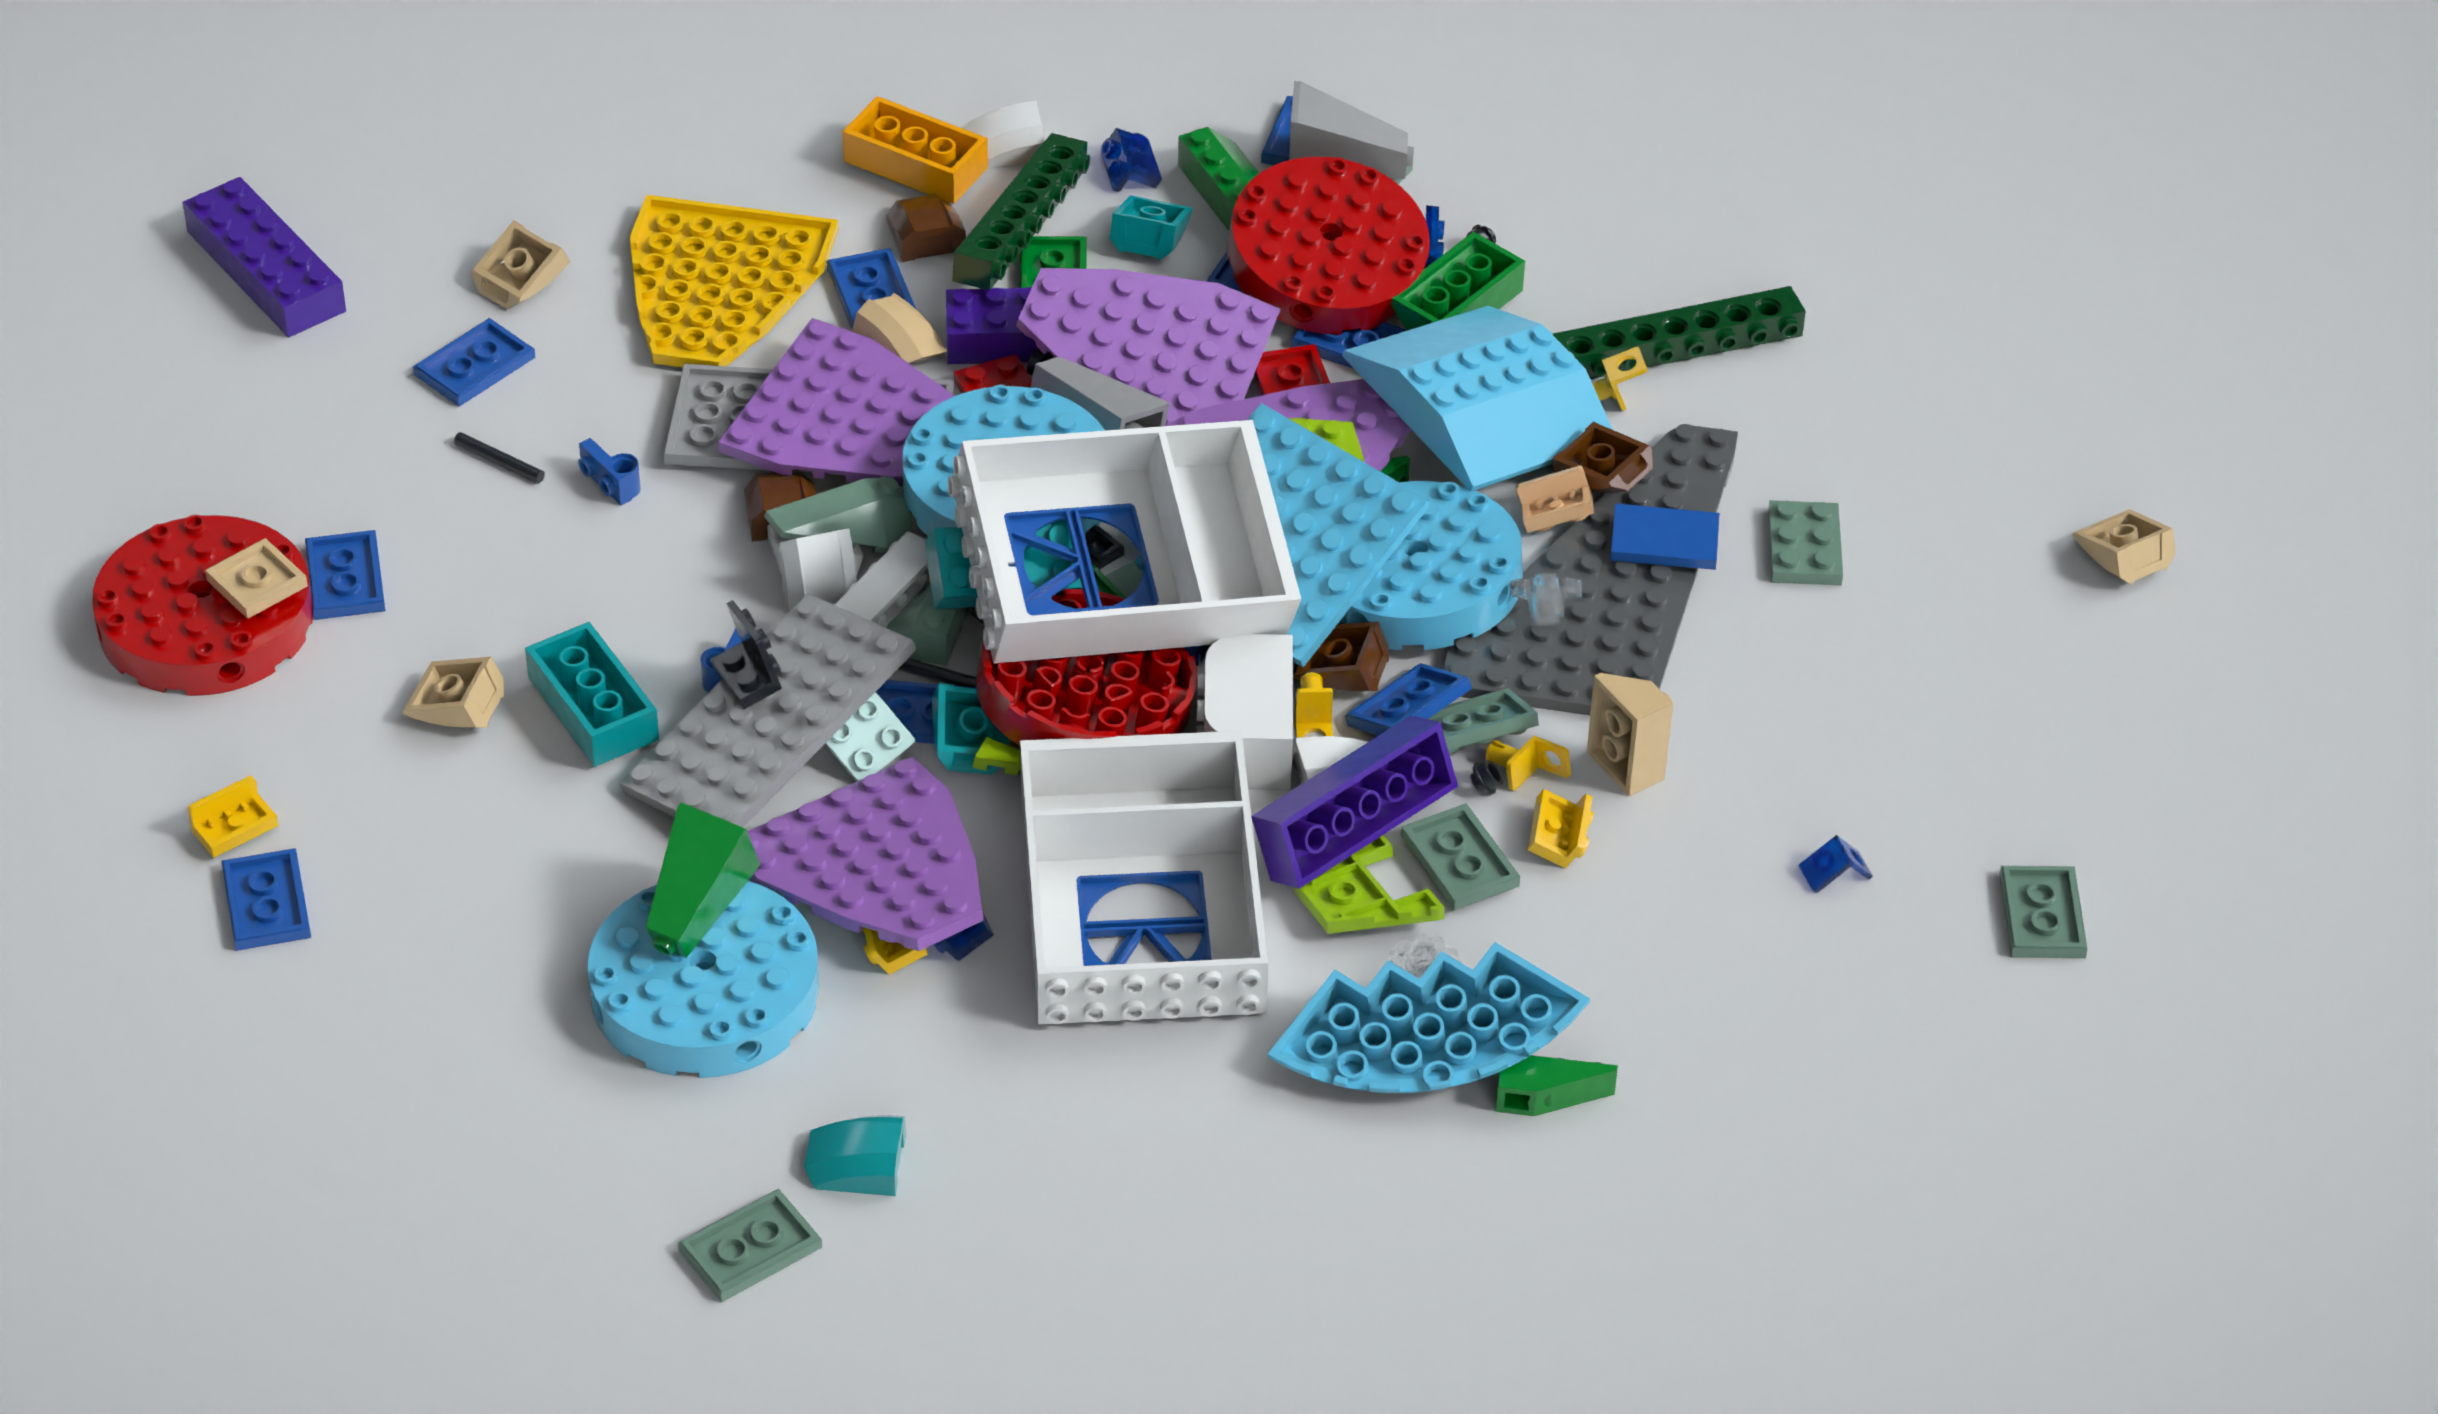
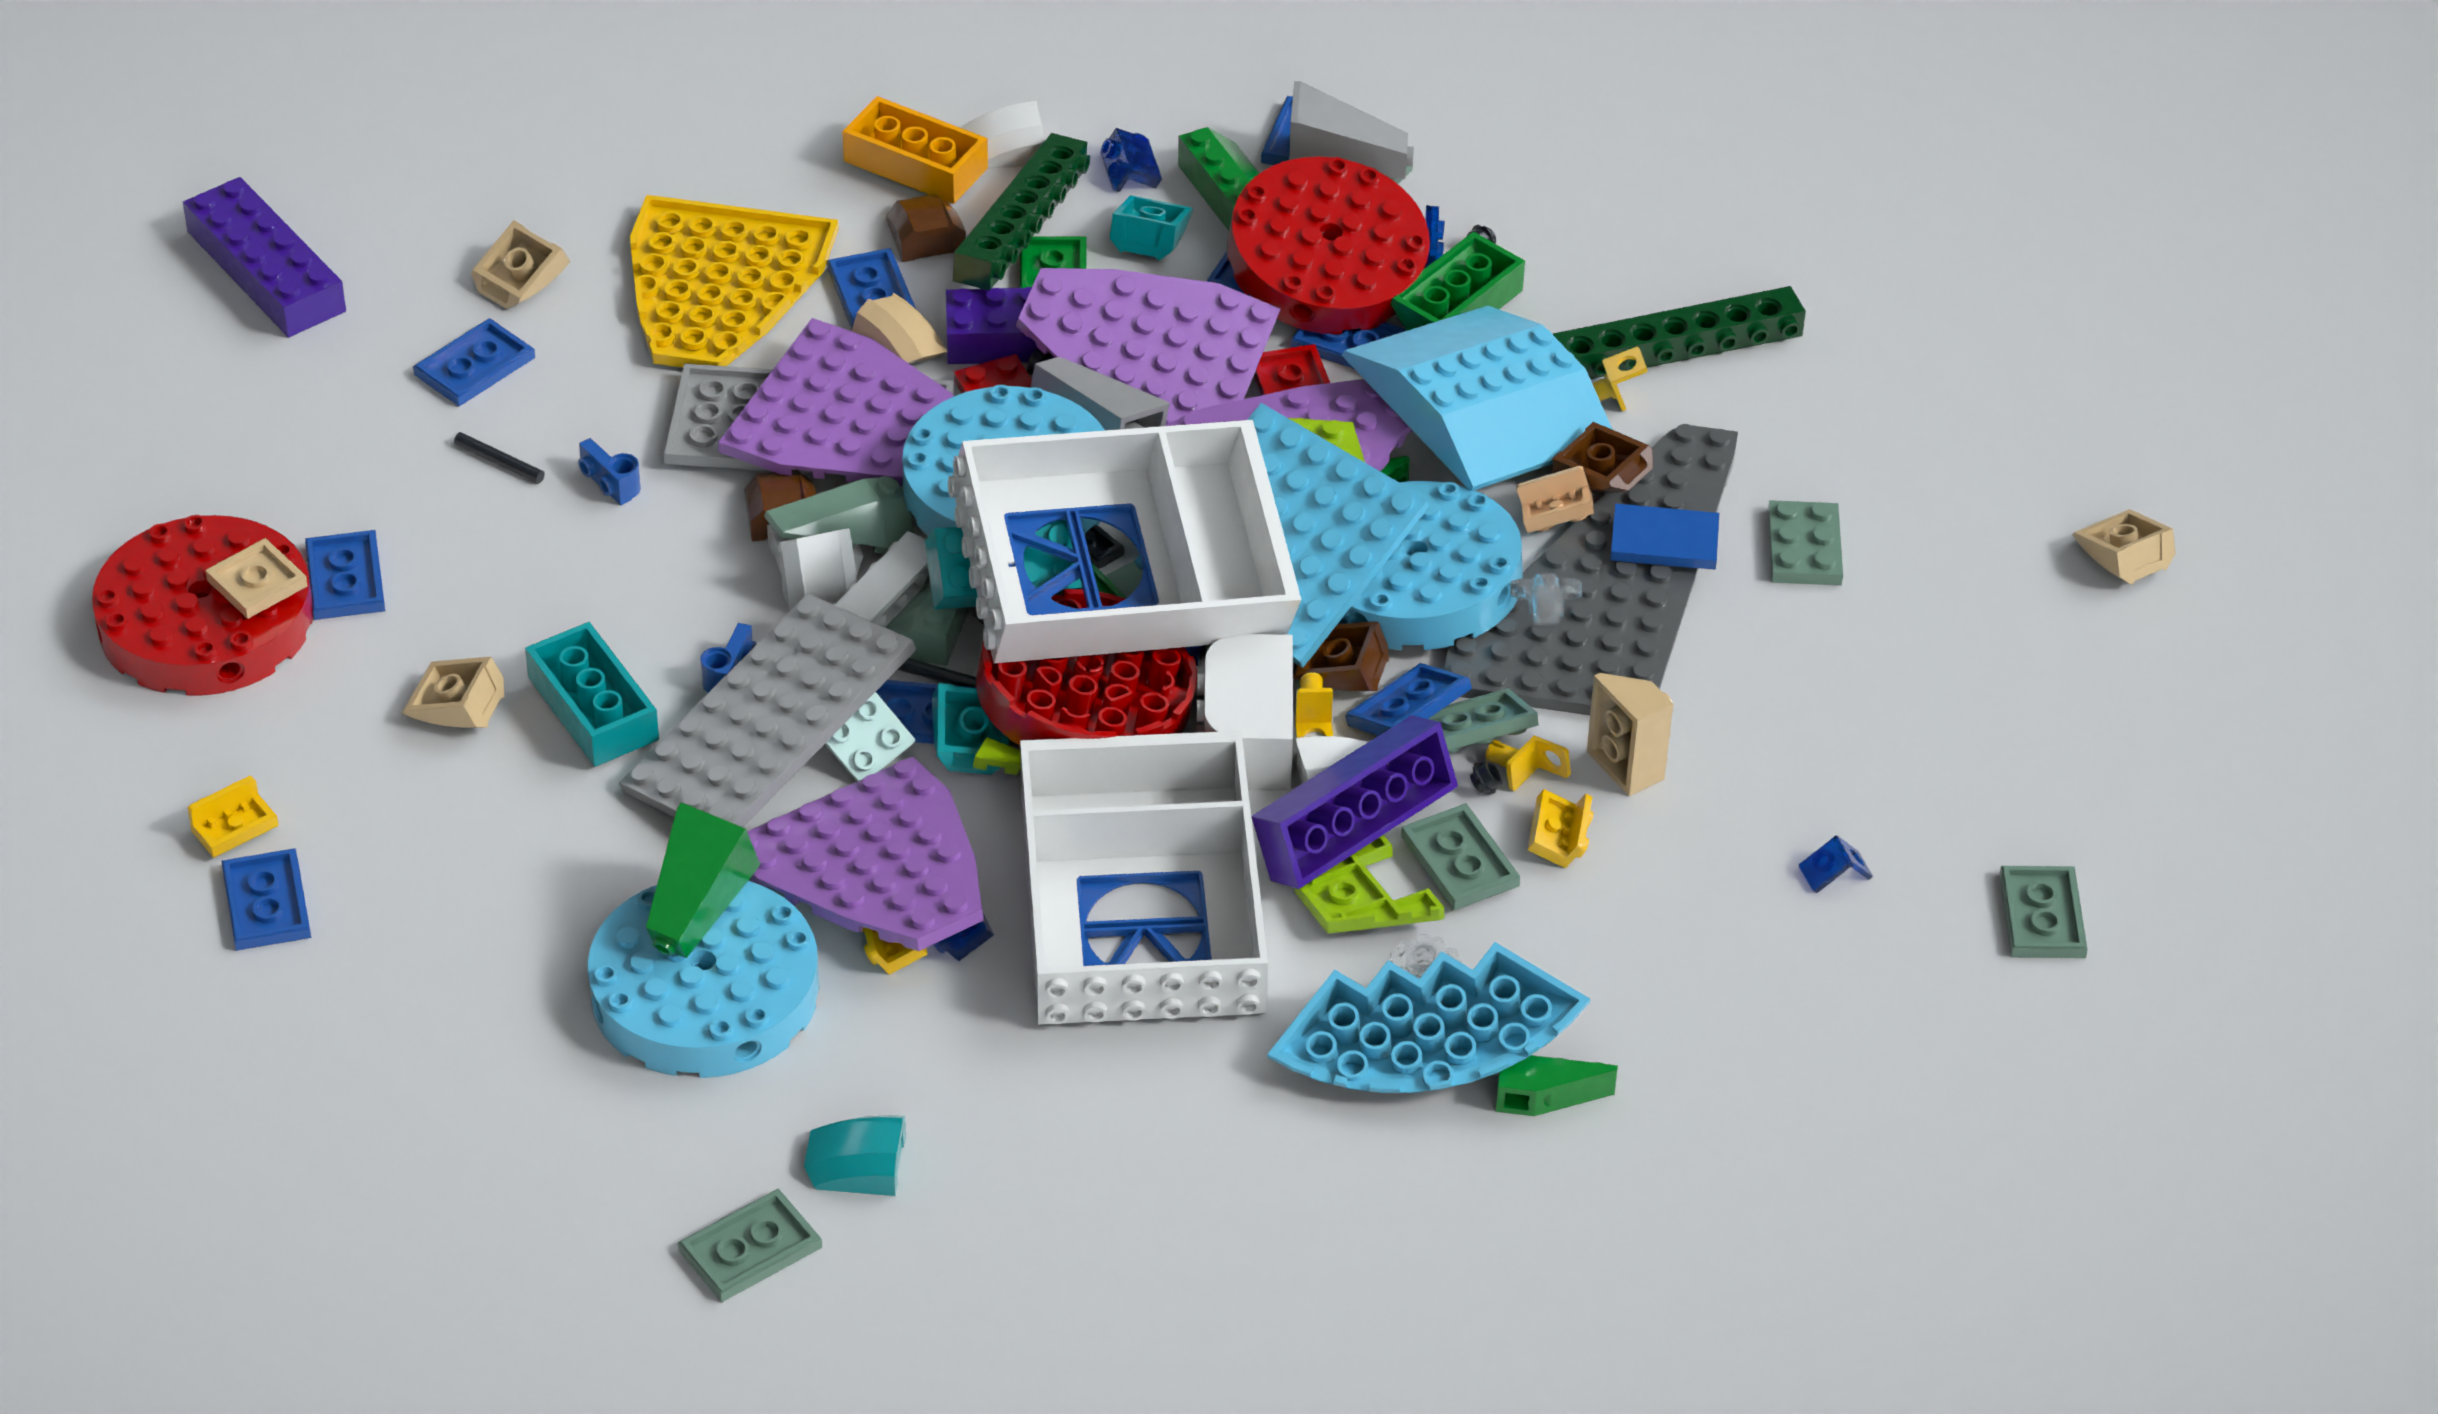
black bracket [710,600,782,709] -> none

